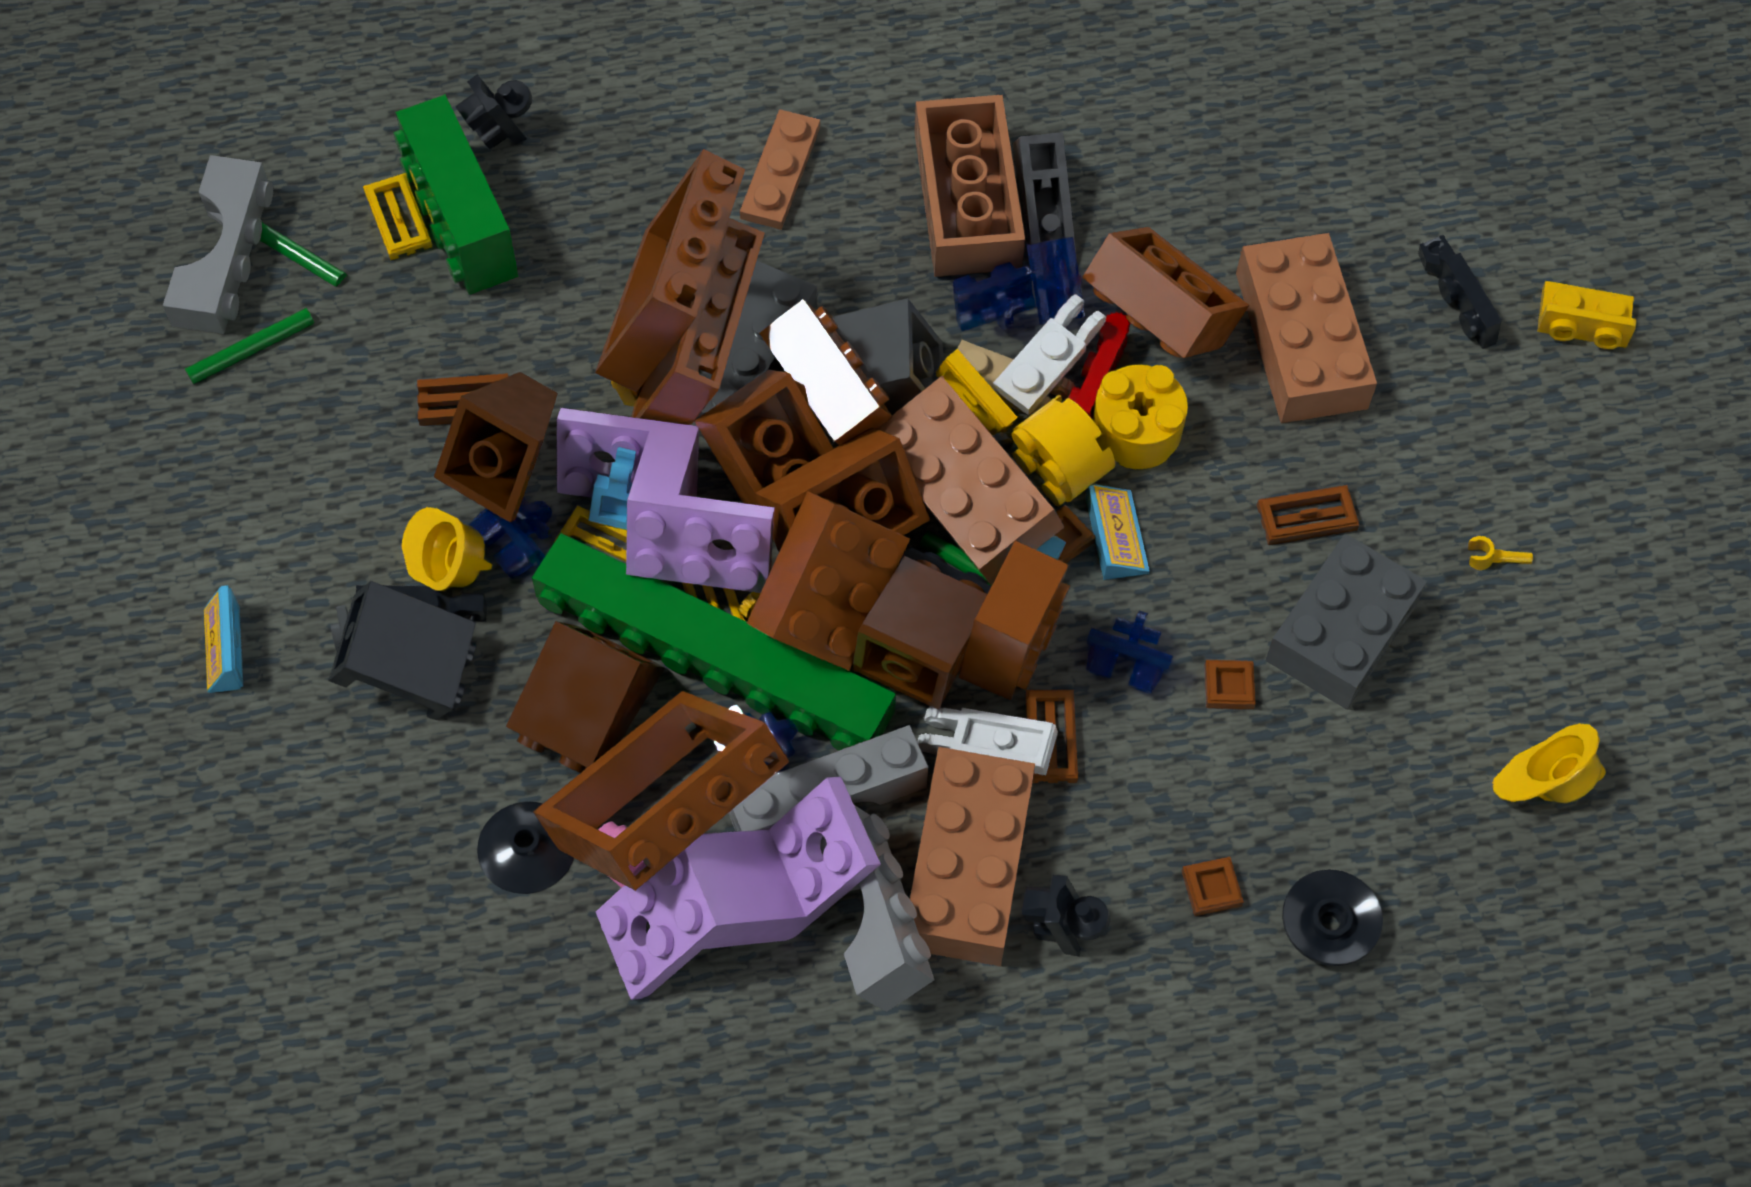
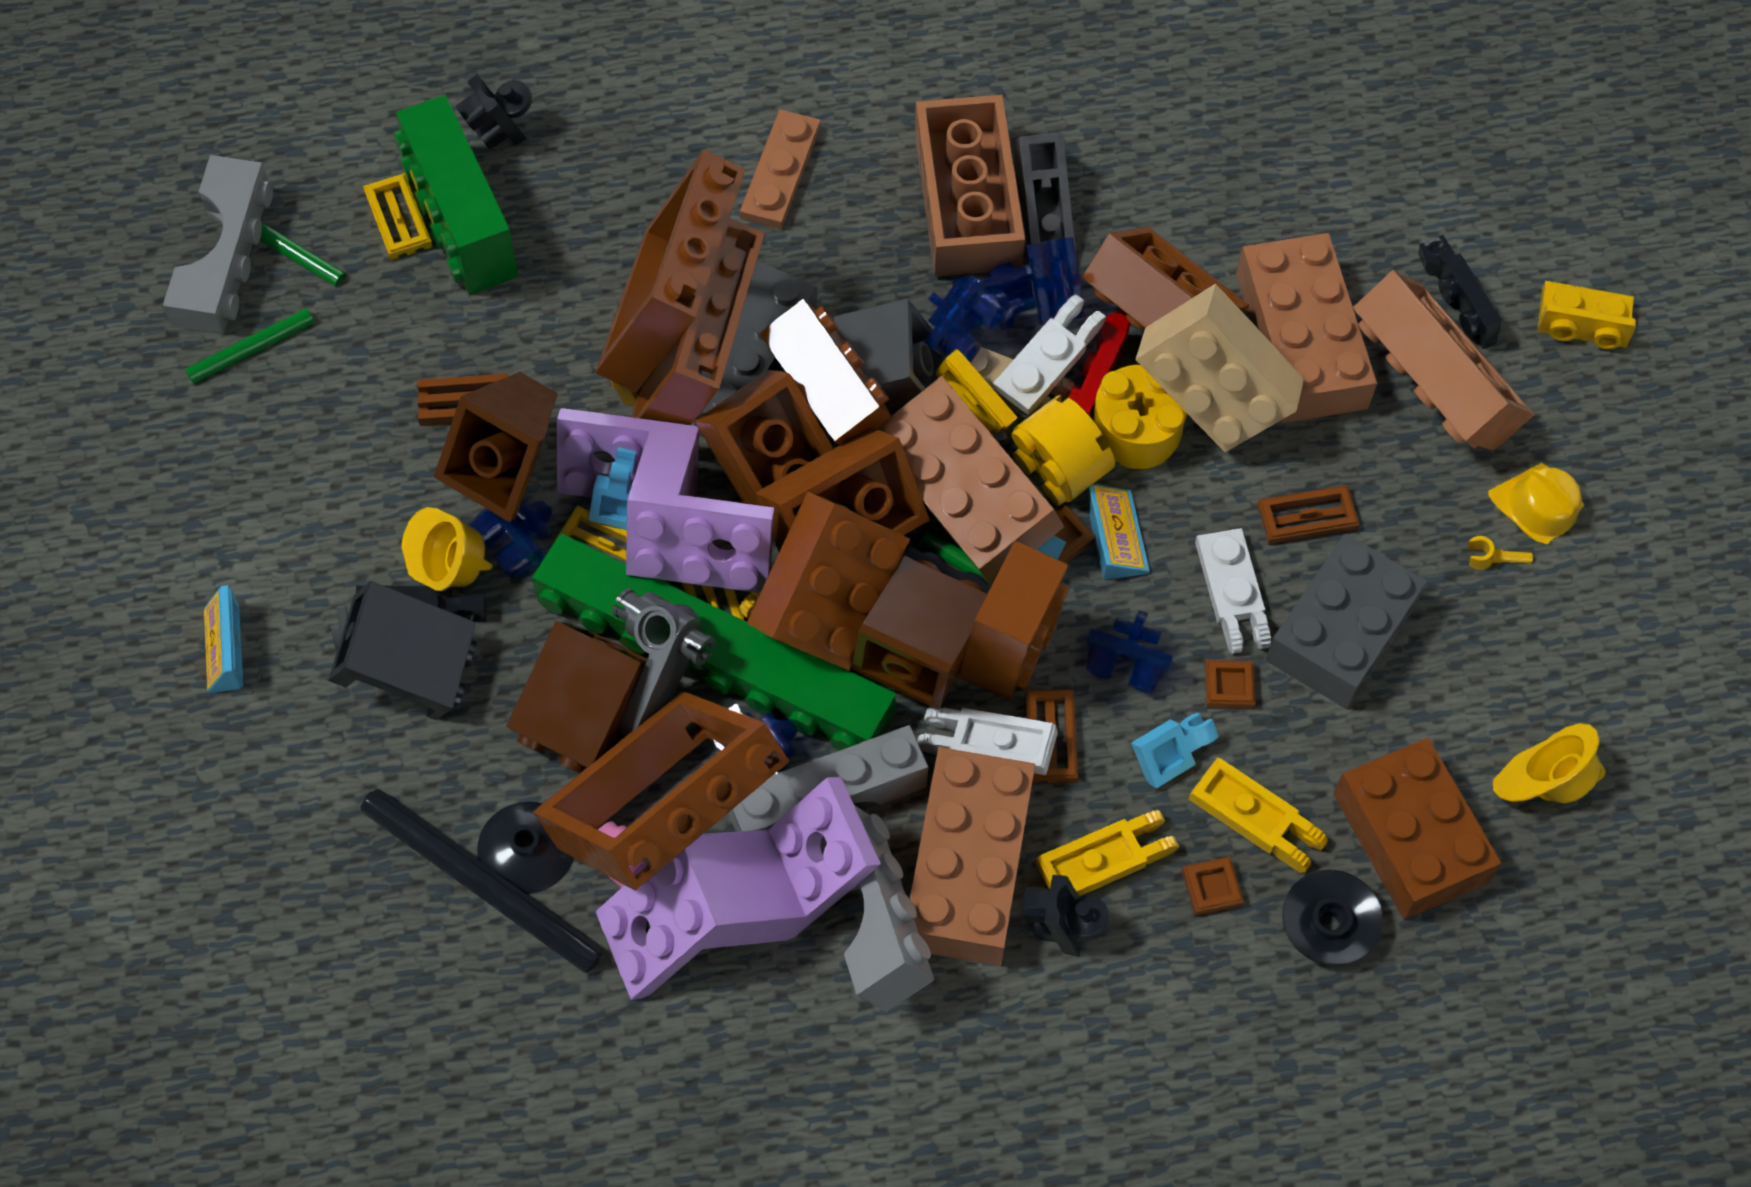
none -> black axle [360,789,603,973]
none -> dark grey piece [612,588,716,739]
none -> clear blue hips [924,276,1007,363]
none -> yellow hinge [1036,810,1179,897]
none -> medium azure plate [1131,713,1219,788]
none -> tan brick [1135,283,1304,452]
none -> yellow hinge [1188,757,1328,874]
none -> white hinge [1195,528,1271,654]
none -> dark orange brick [1333,737,1502,920]
none -> nougat brick [1352,270,1535,451]
none -> yellow piece [1488,463,1584,544]

